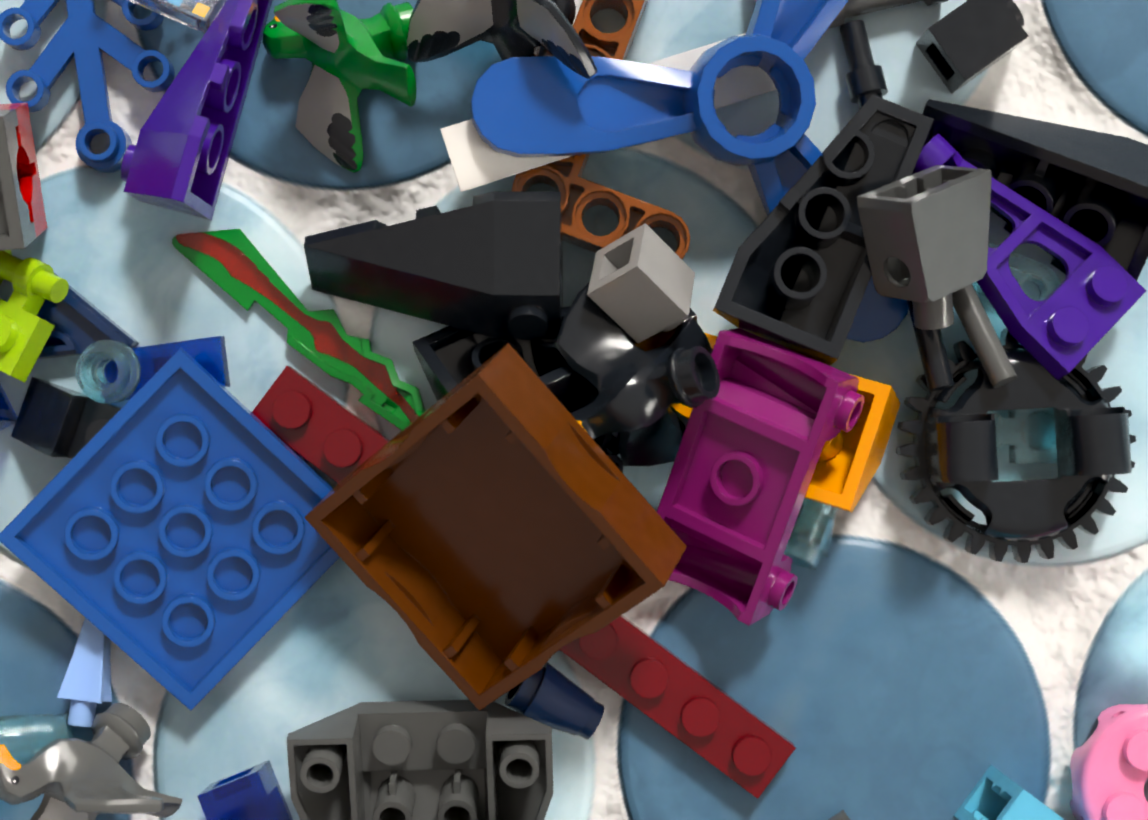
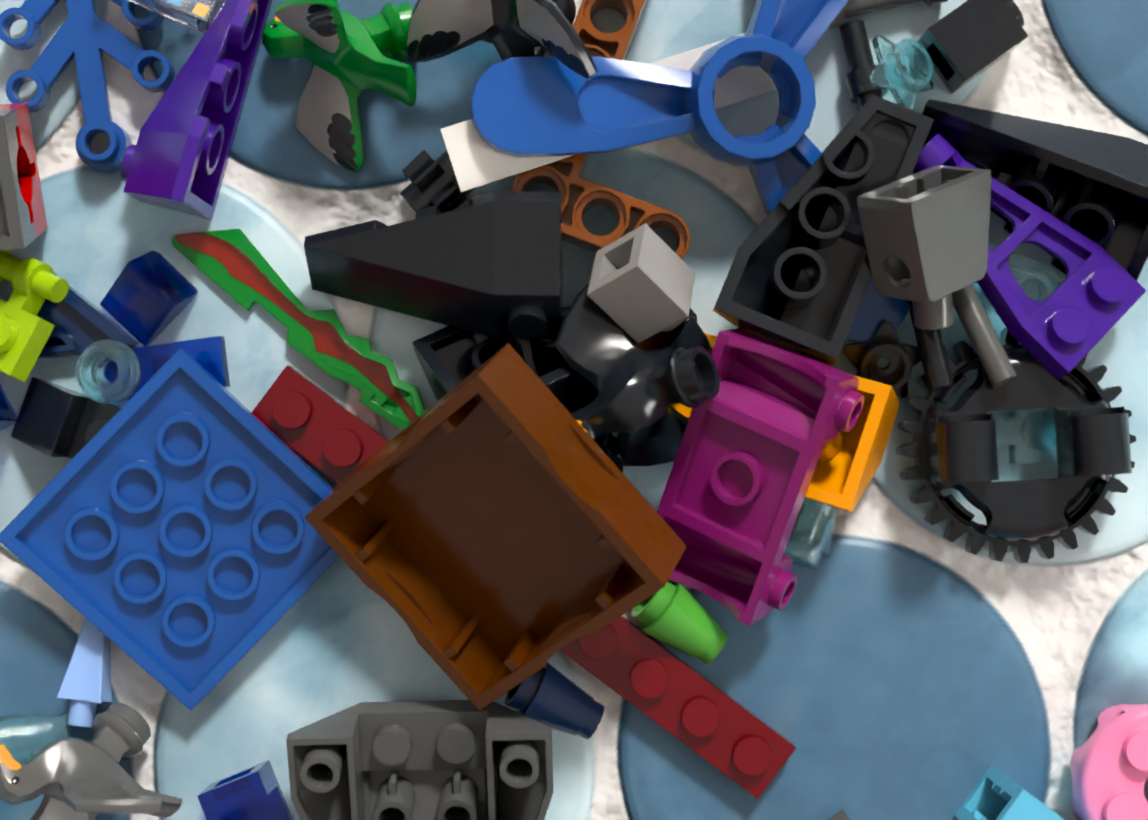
none -> clear blue slope [100,251,198,347]
none -> black gear [399,150,477,213]
none -> bright green cone [631,580,729,664]
none -> black plate [843,321,921,399]
none -> clear light blue plate [869,34,934,110]

